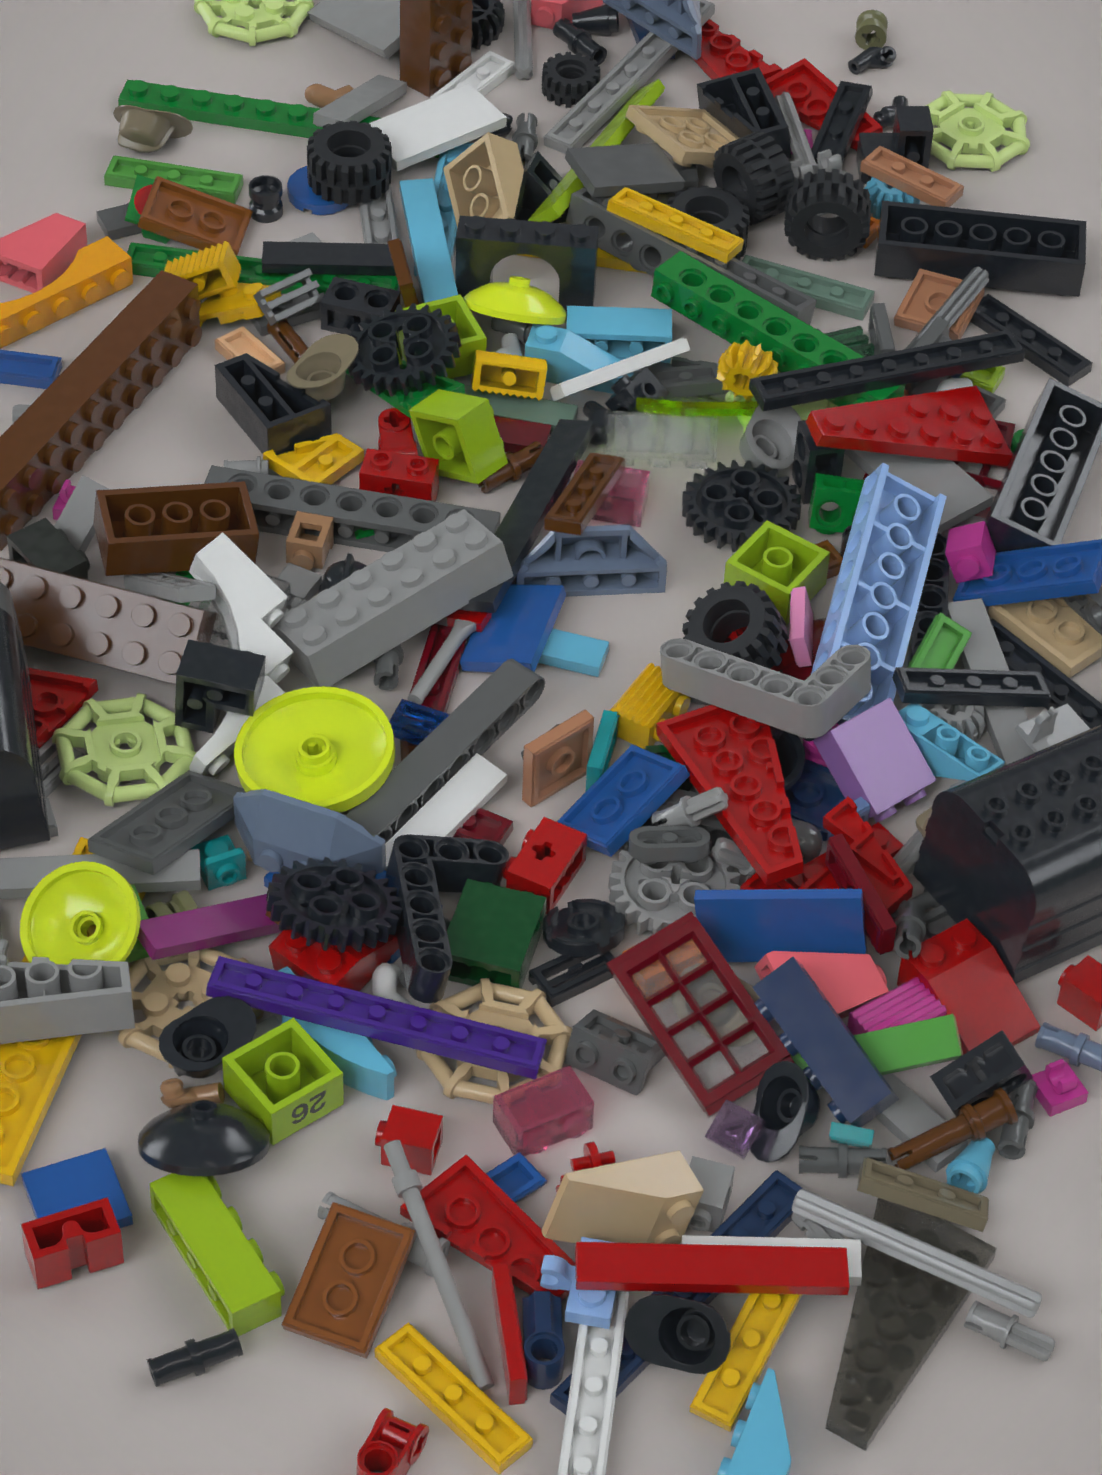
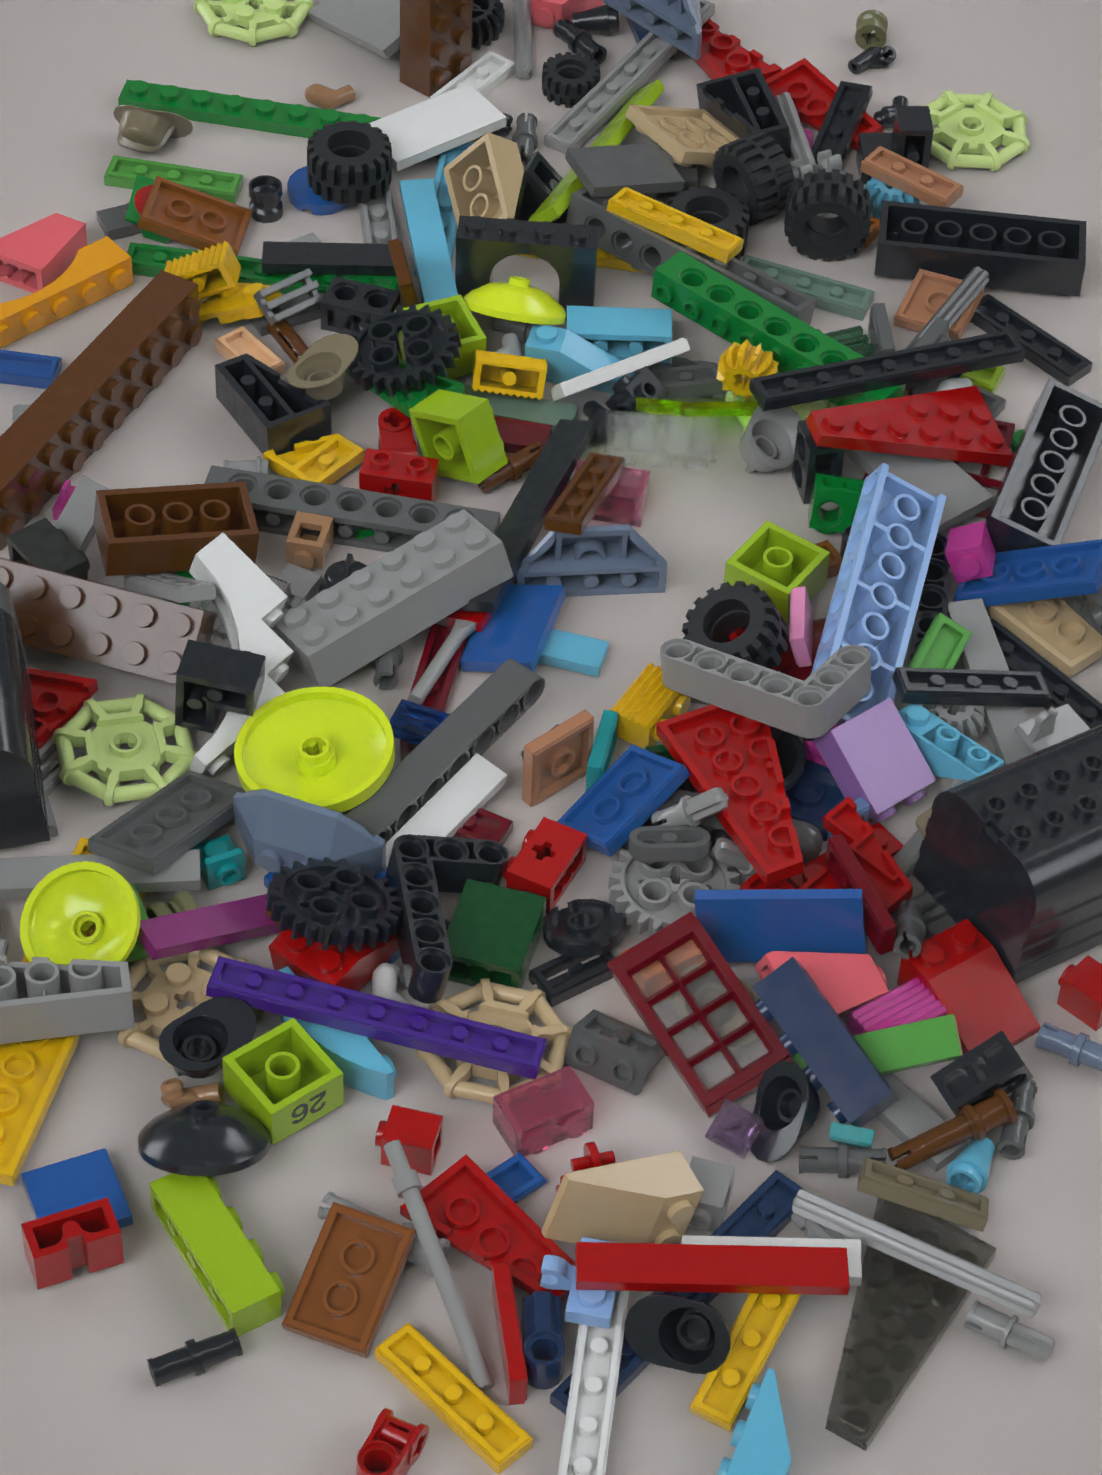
light grey tile [313,75,407,127] -> none
black gear [682,460,801,552] -> none
dark pink tile [1032,1059,1089,1117] -> none

